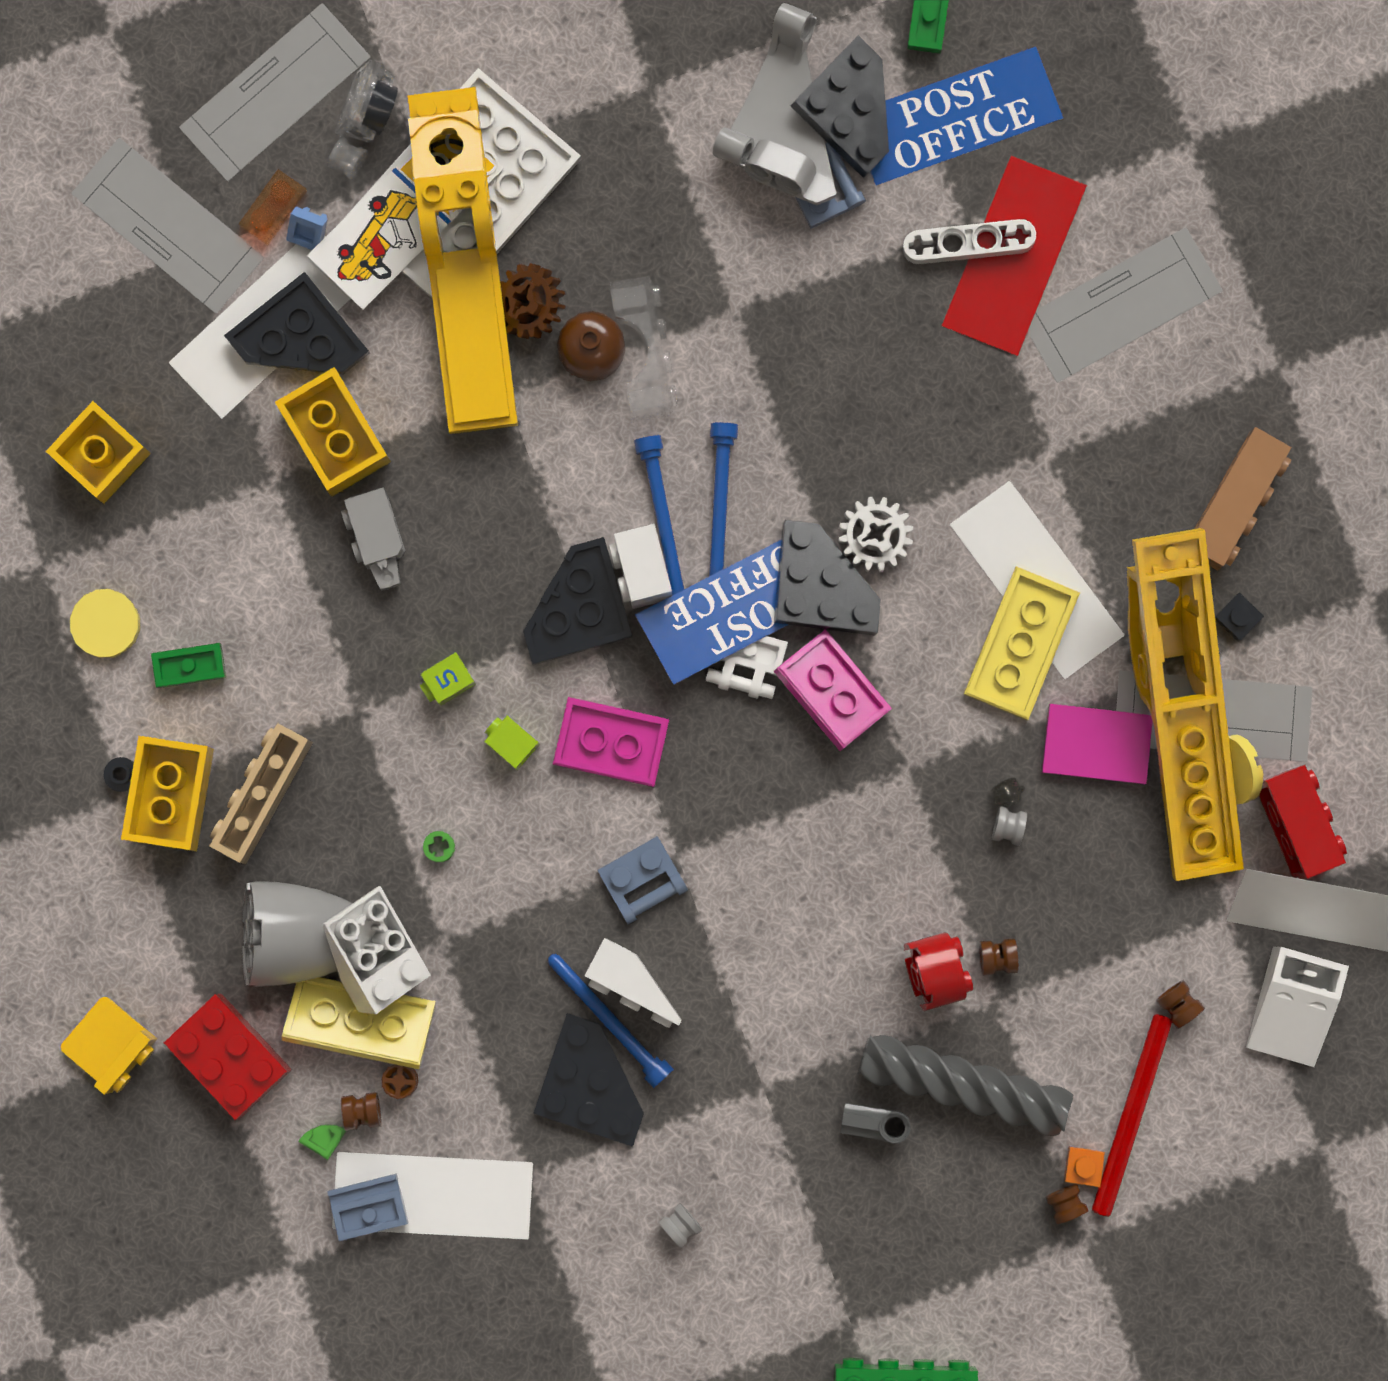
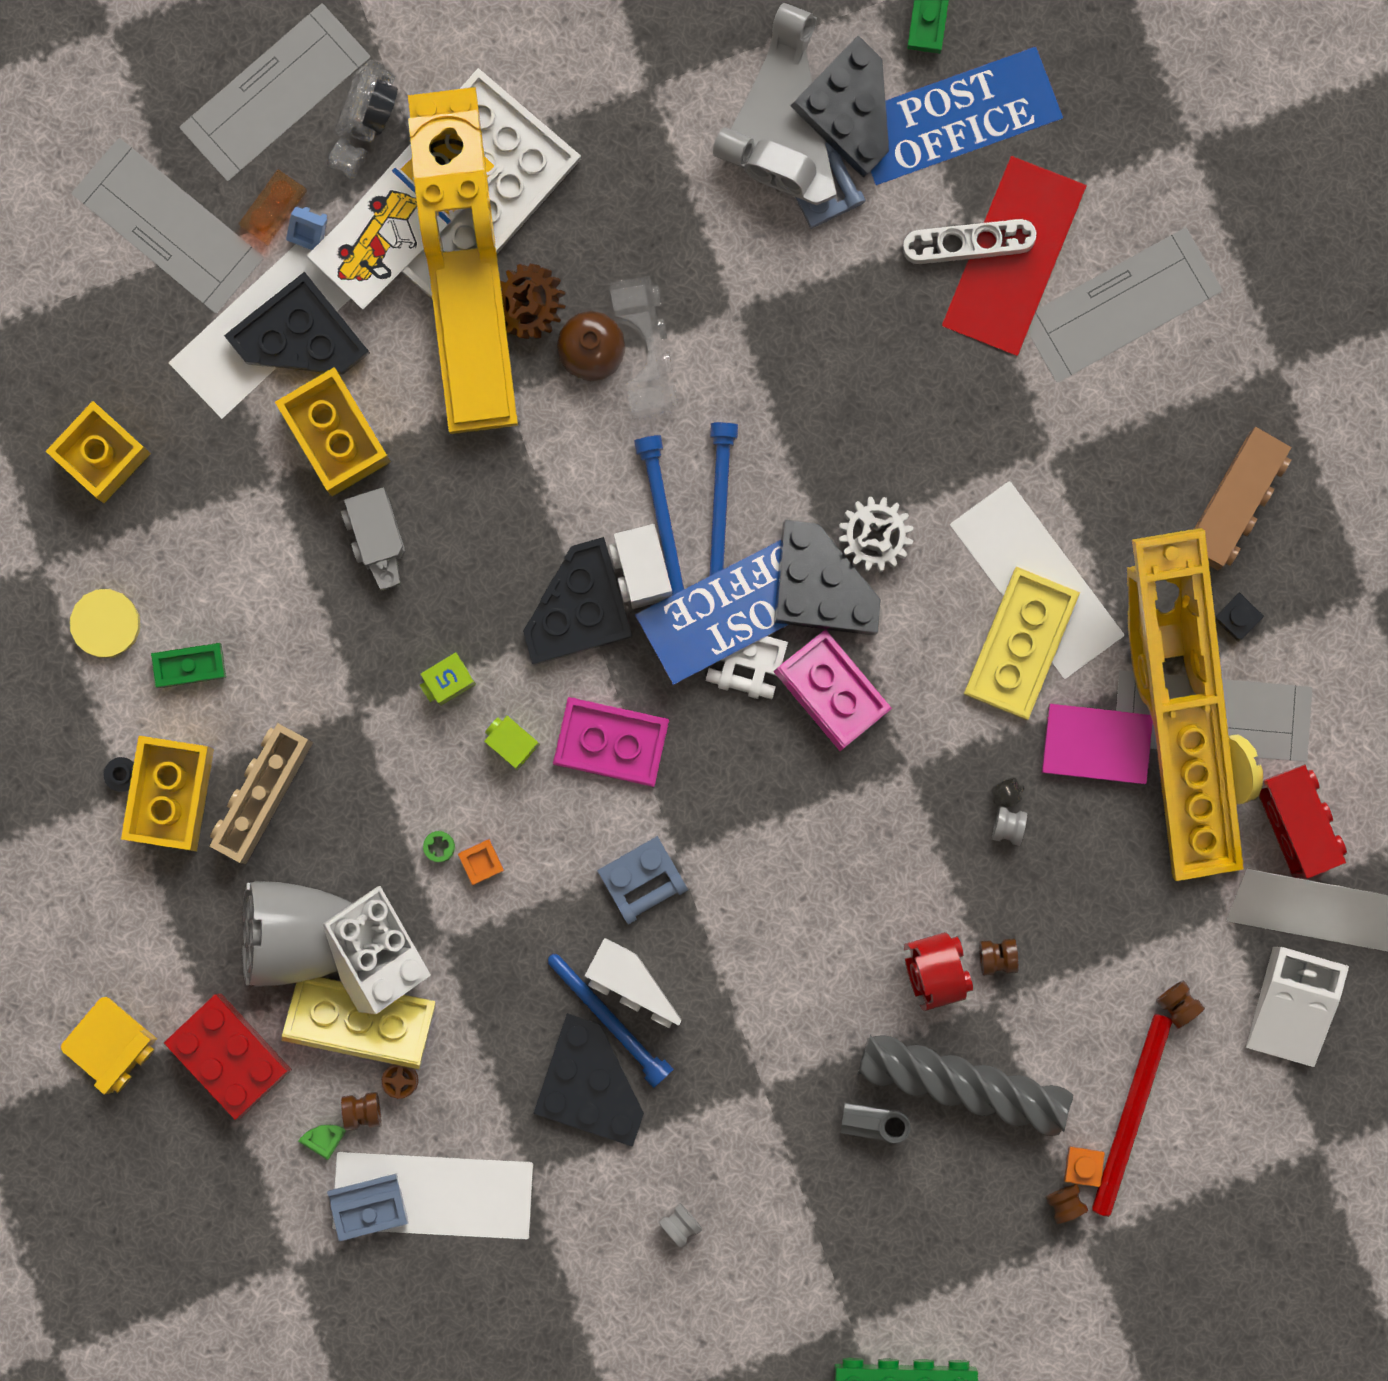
none -> orange plate [458,839,505,886]

